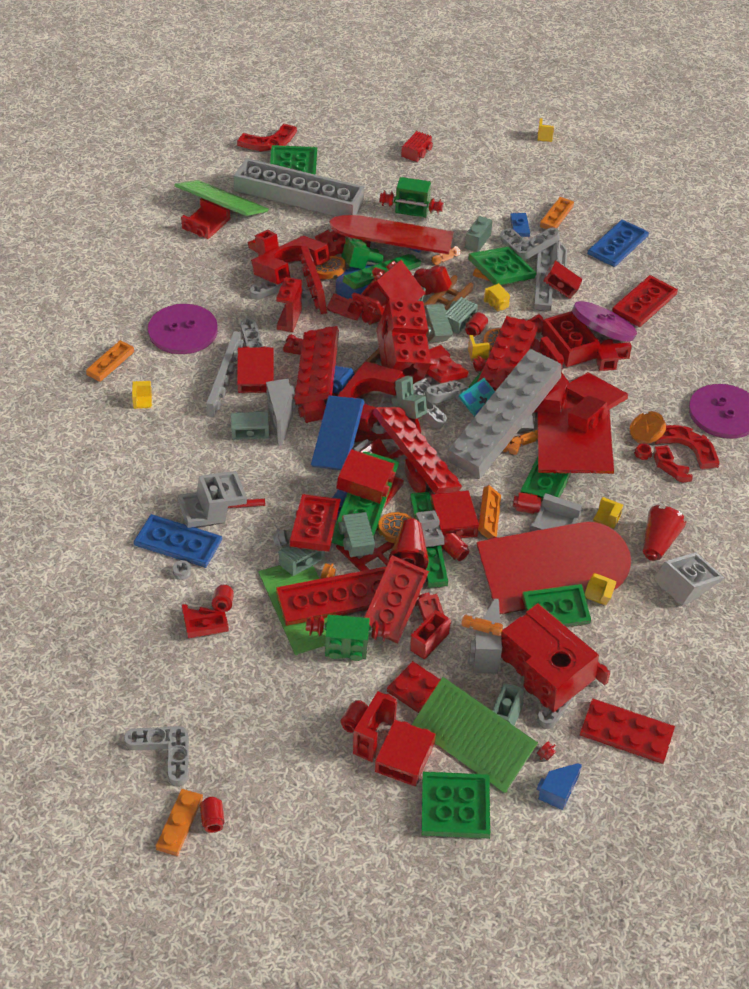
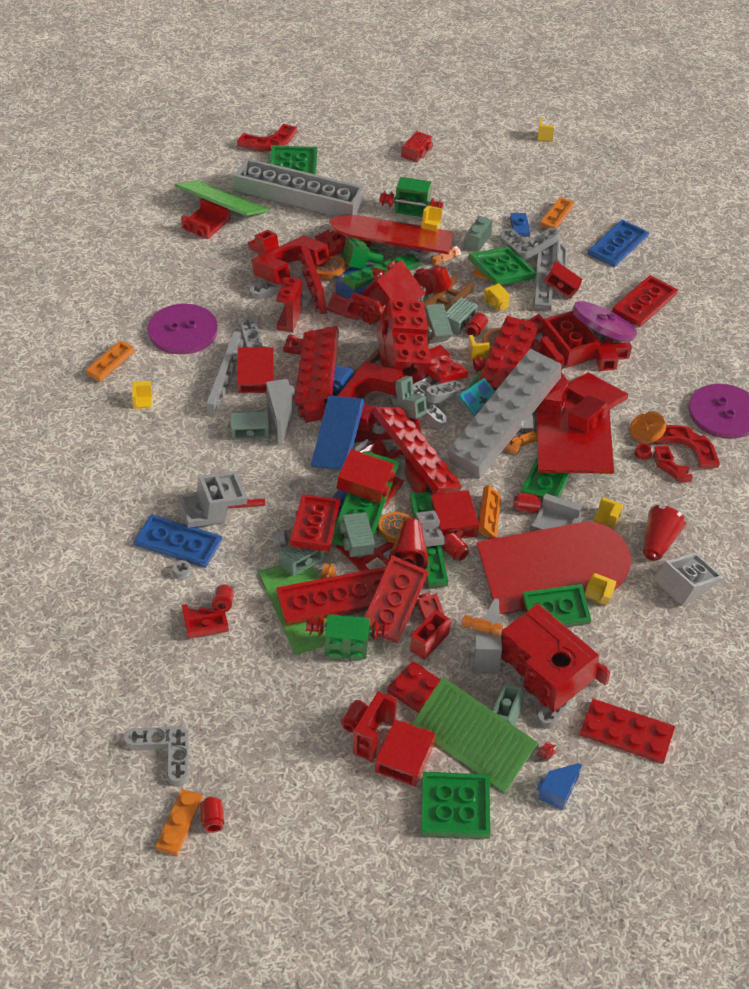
none -> yellow panel [421,206,443,232]

